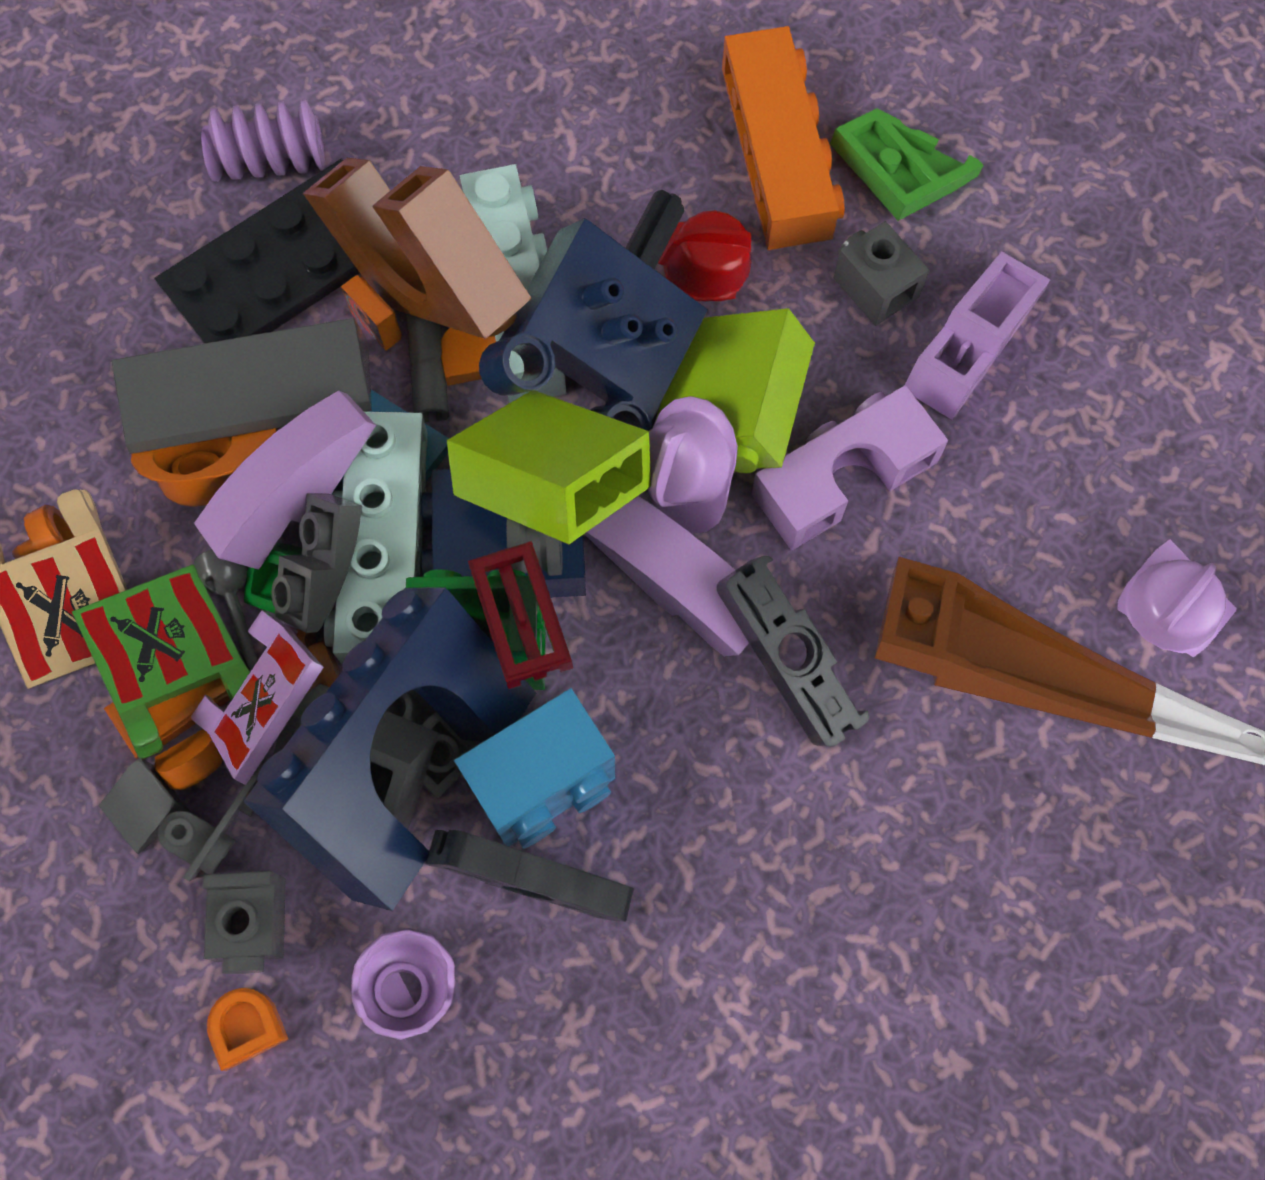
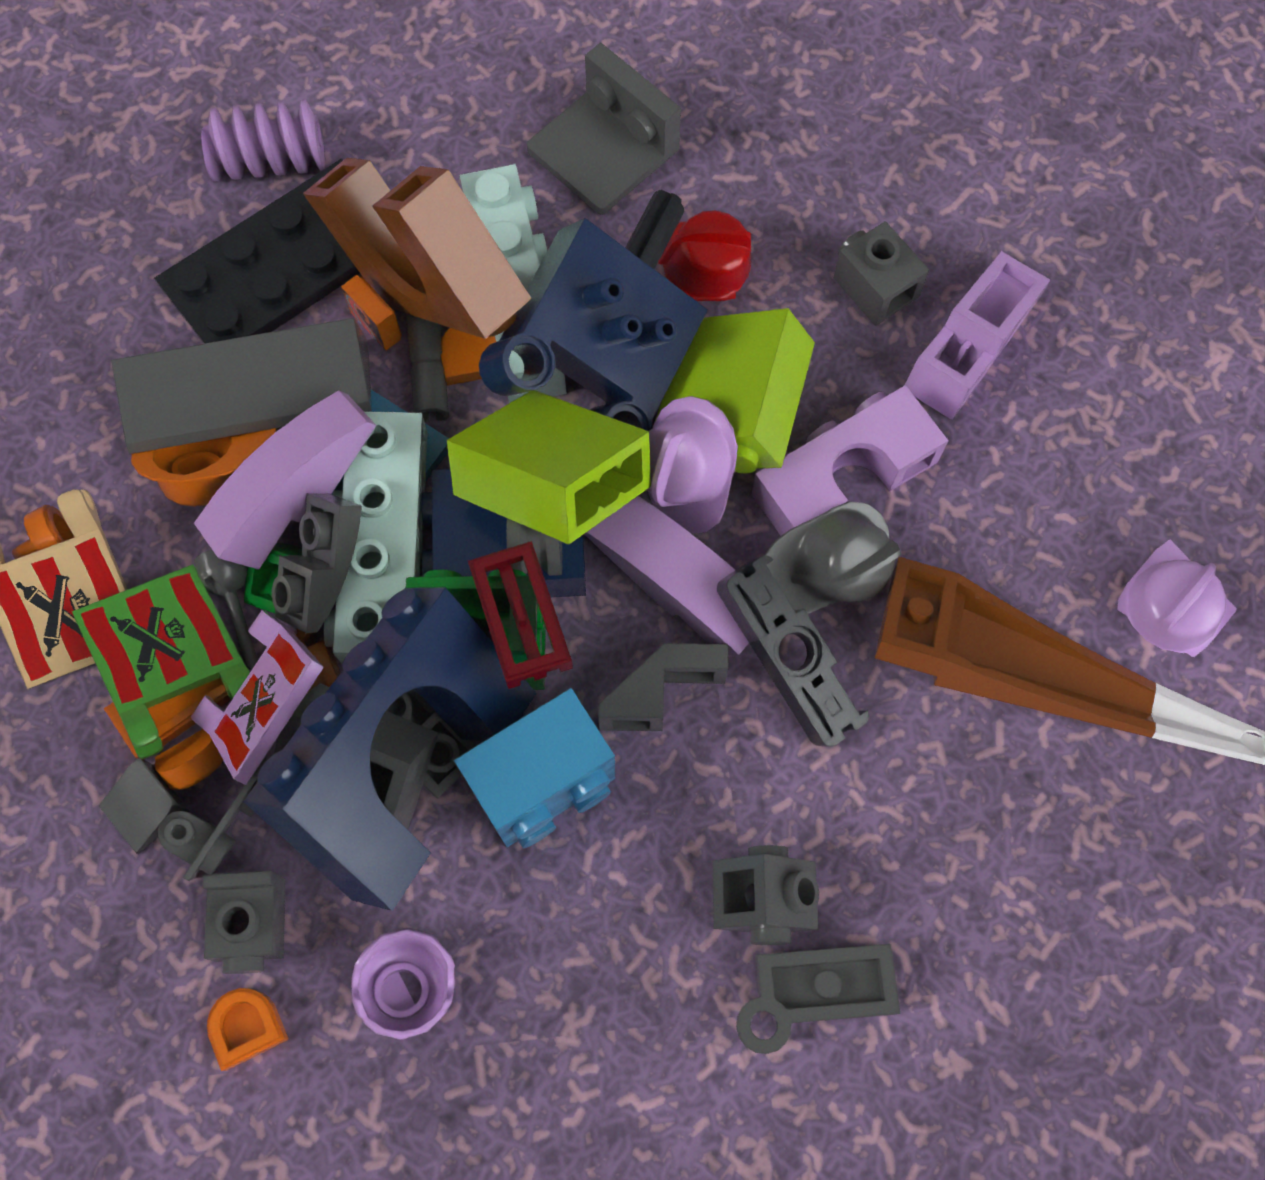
black piece [425,830,634,922] -> none
orange brick [722,26,845,250] -> none
bright green wing [830,108,984,221] -> none
none -> dark grey bracket [527,42,681,215]
none -> dark grey slope [598,643,728,731]
none -> dark grey brick [713,845,819,945]
none -> dark grey hinge [736,944,900,1054]
none -> dark grey piece [764,501,901,614]

